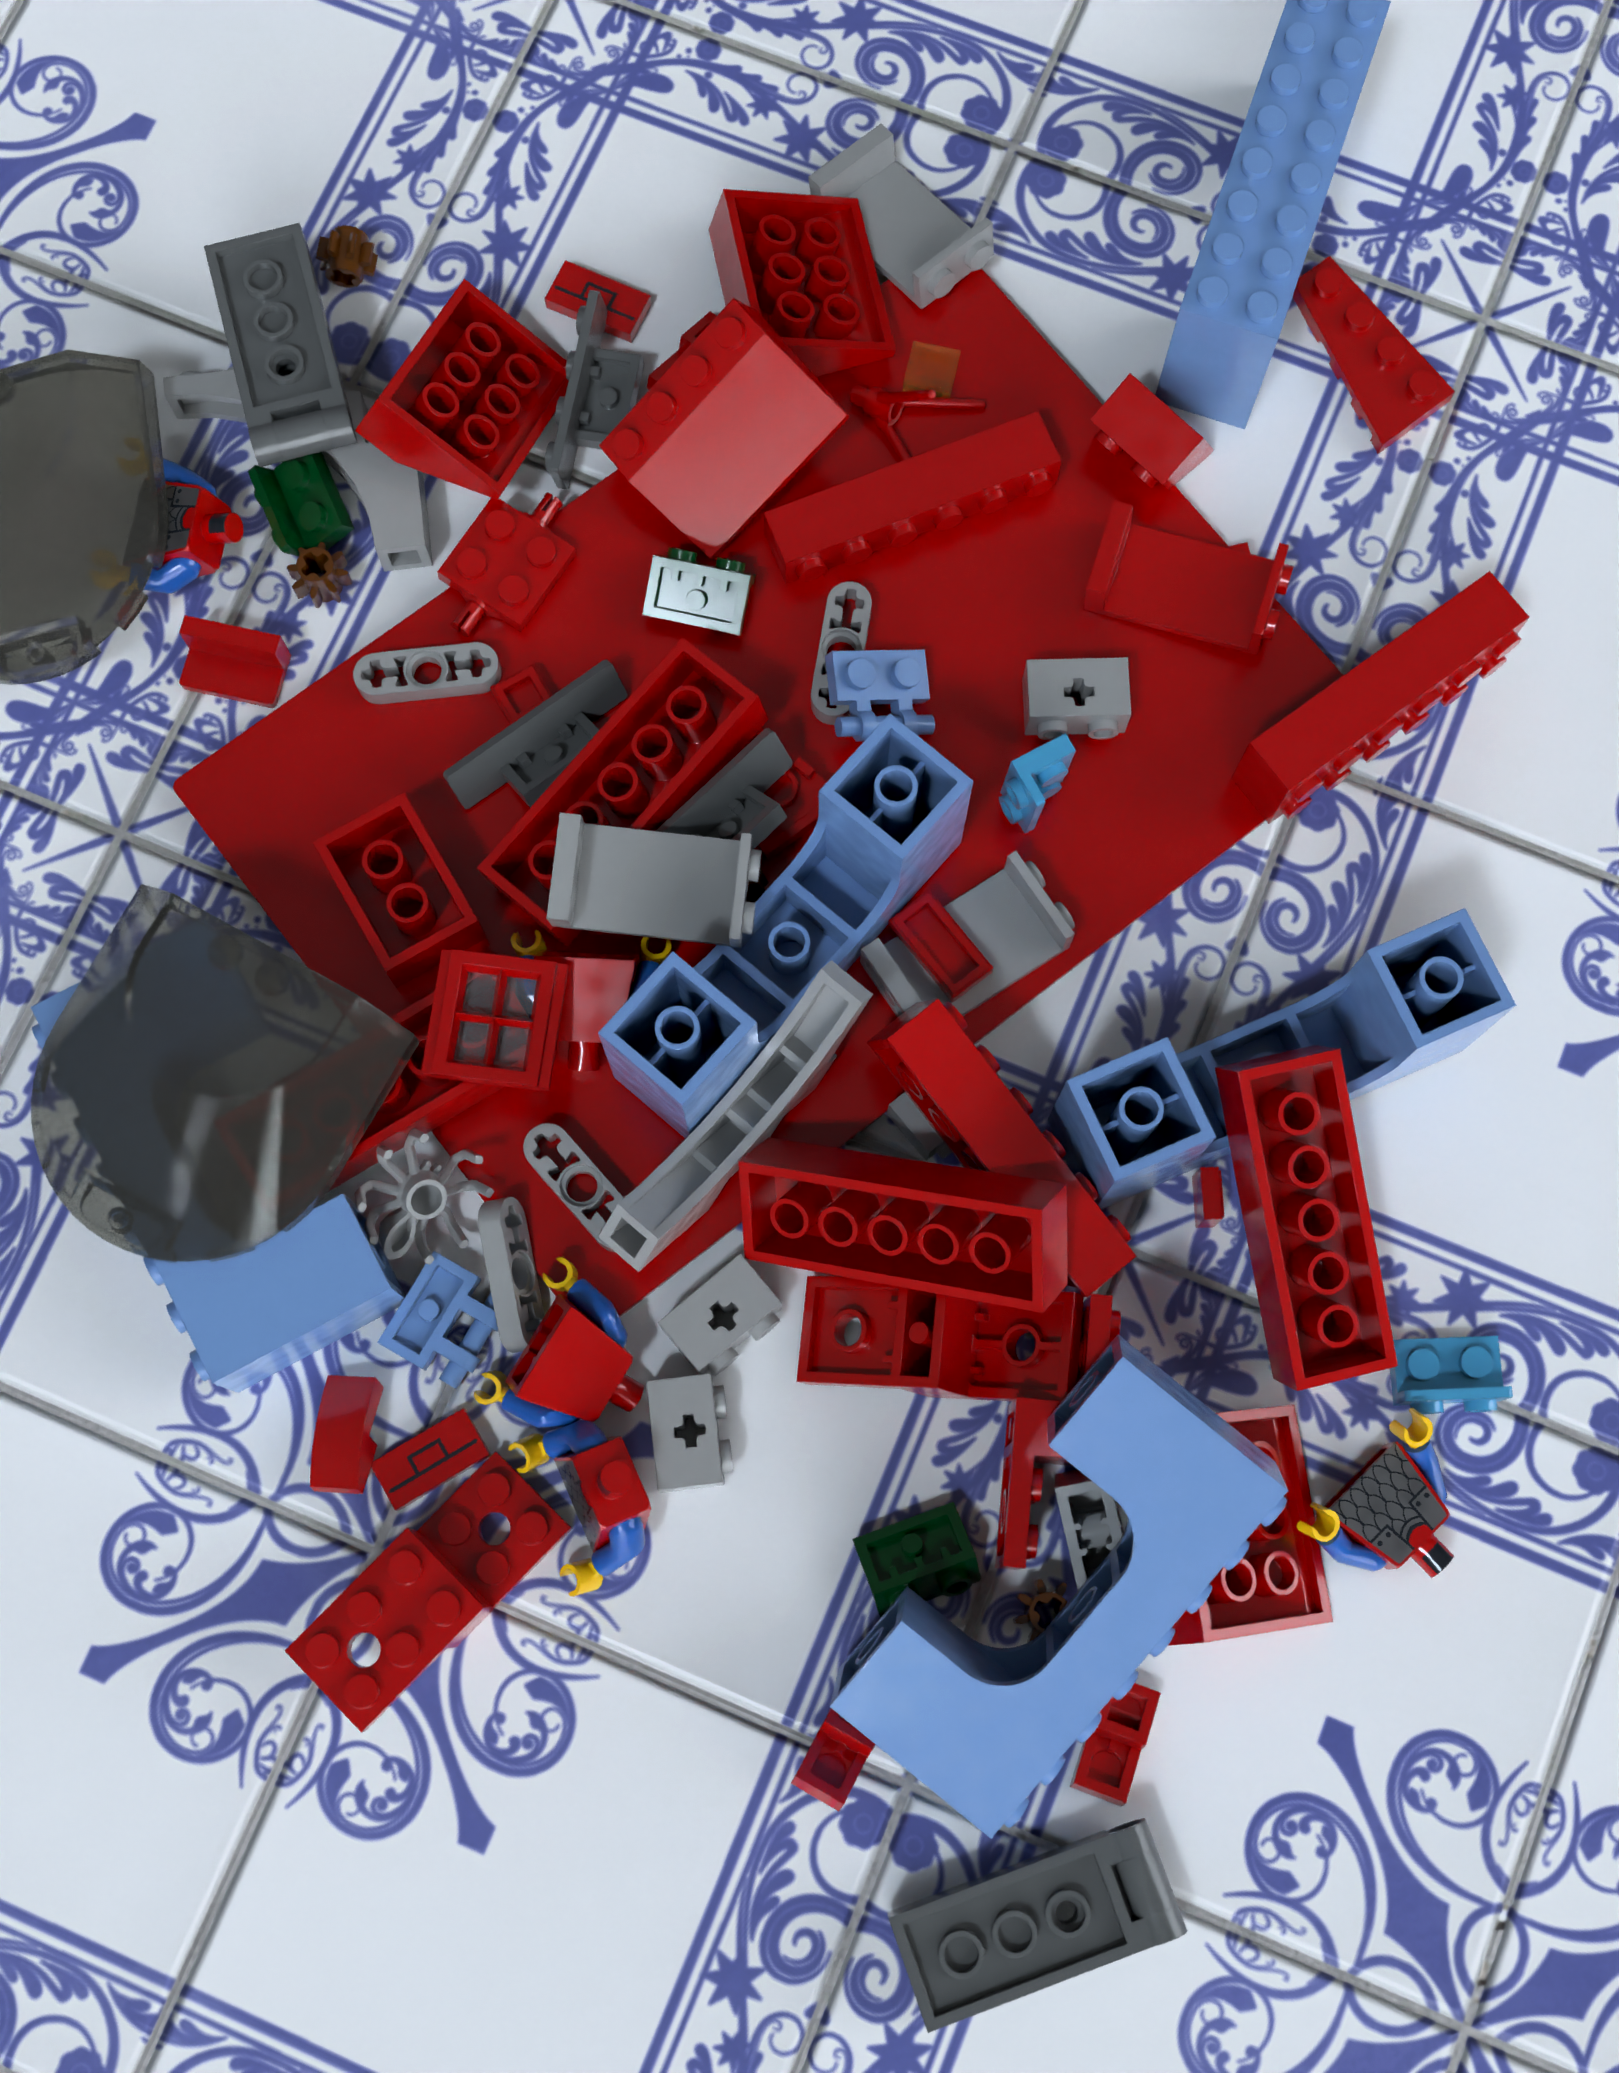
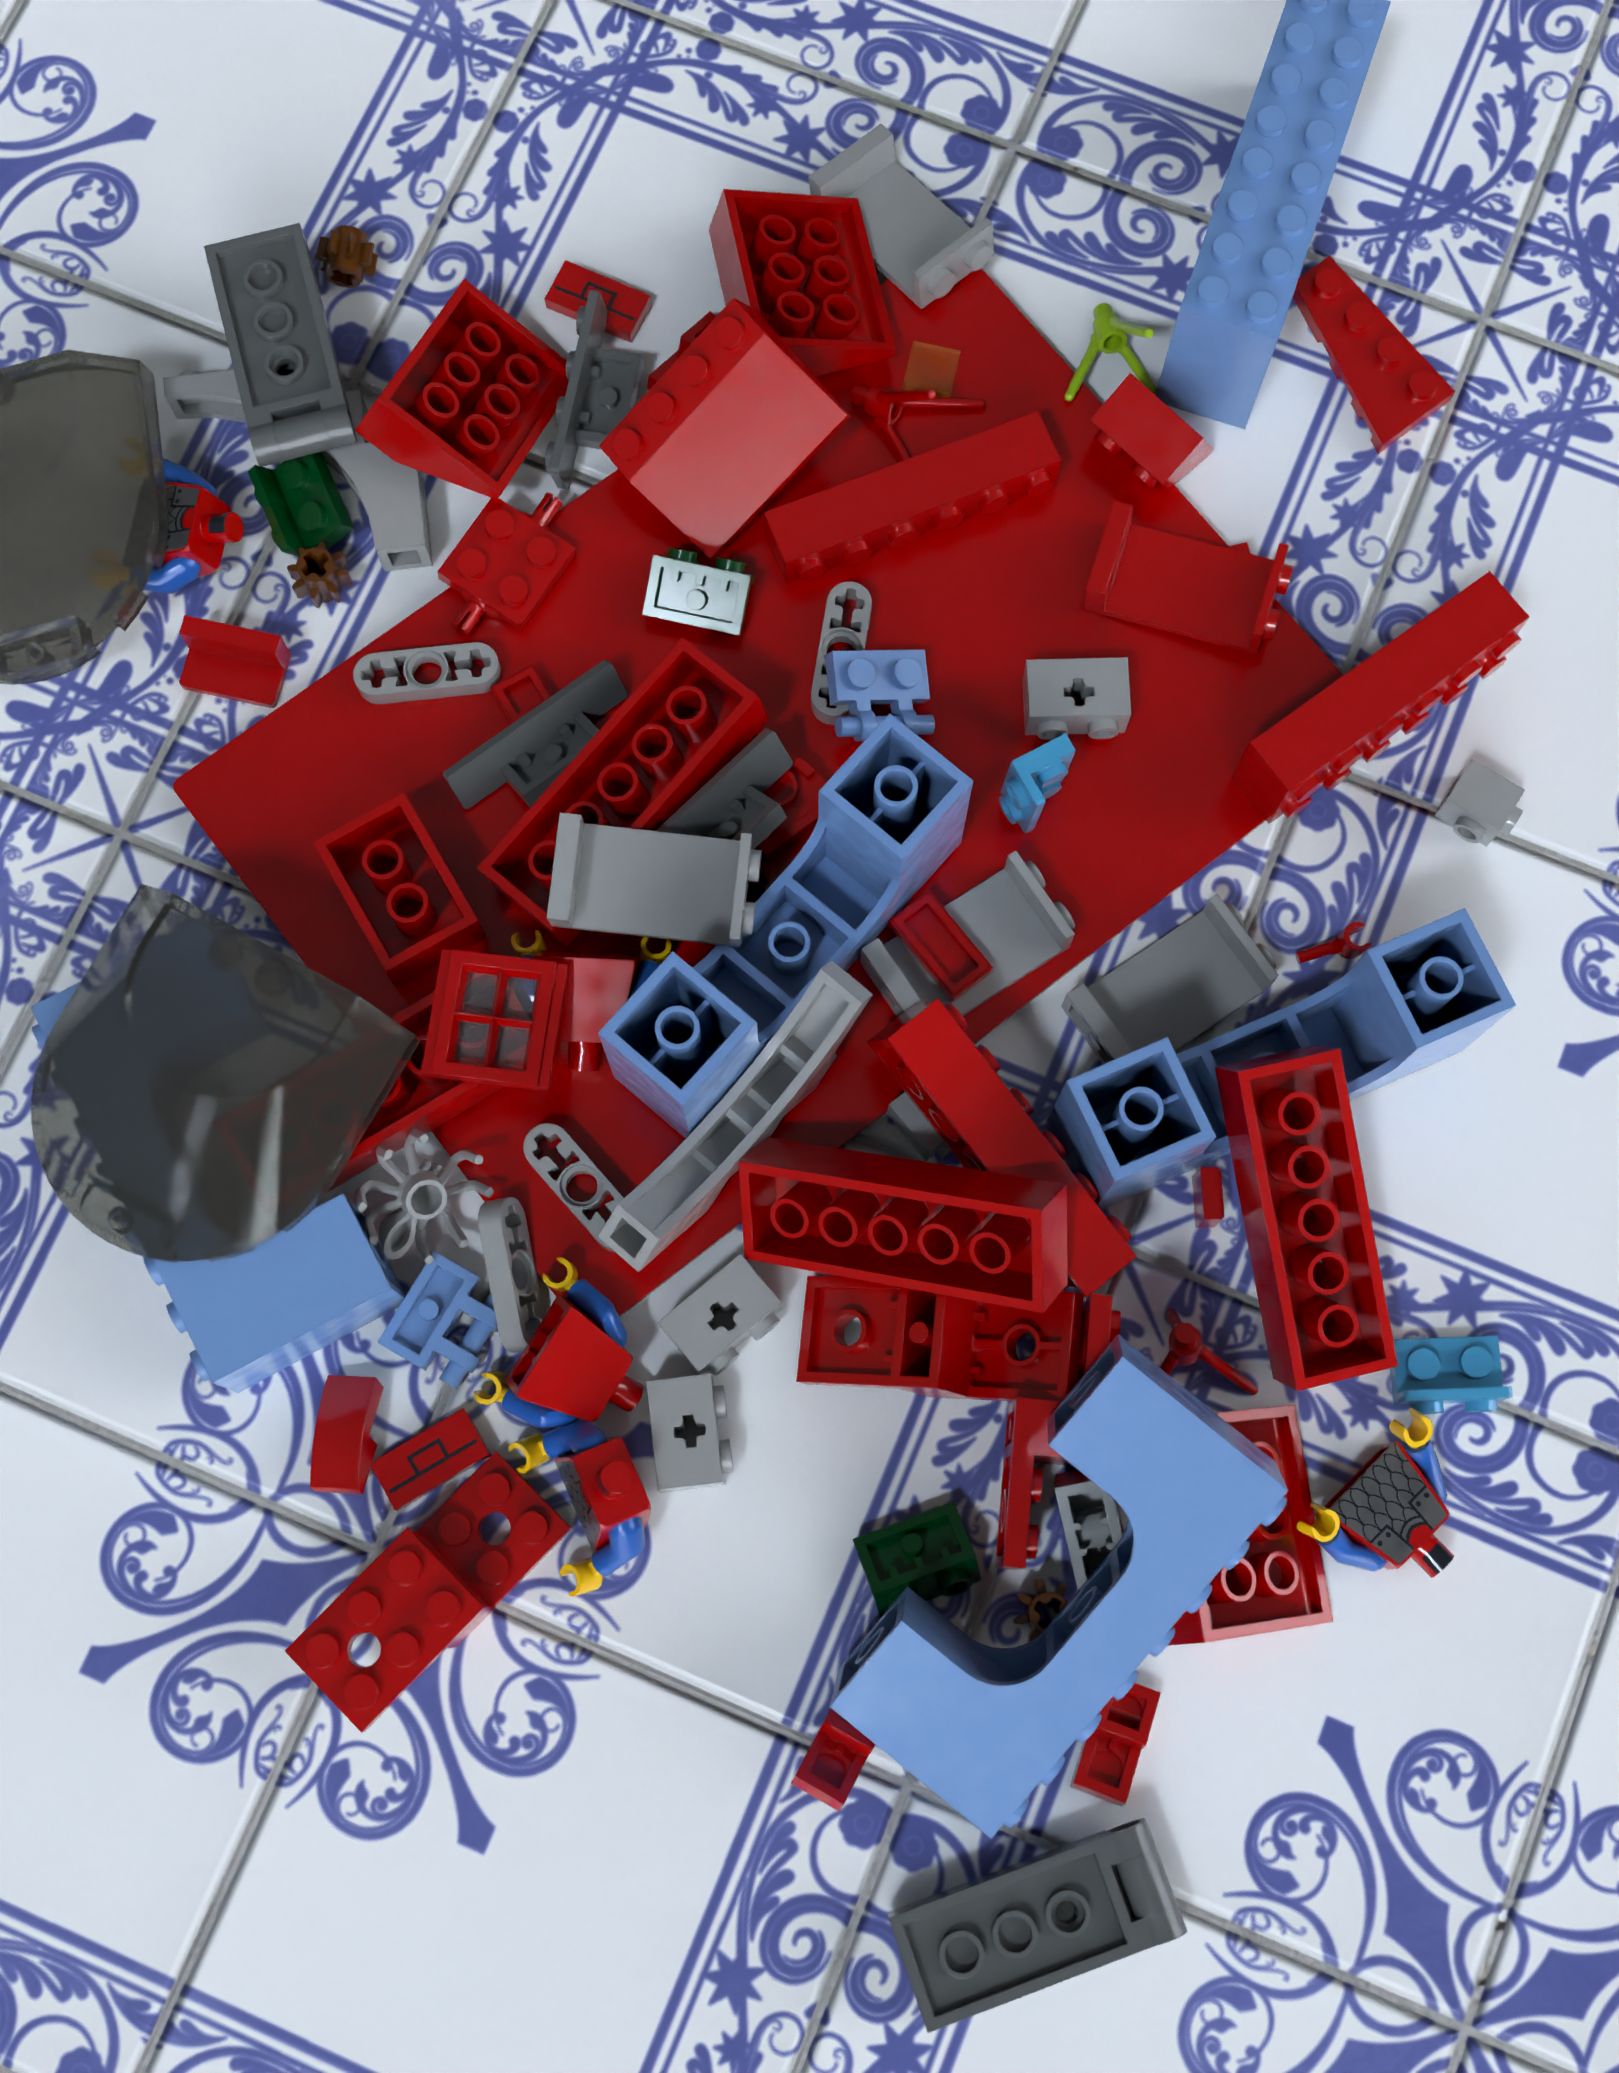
none -> light grey panel [1061,894,1279,1064]
none -> lime plant [1064,303,1157,401]
none -> red plant [1159,1308,1258,1395]
none -> red hand [1295,922,1372,964]
none -> light grey brick [1434,759,1525,847]

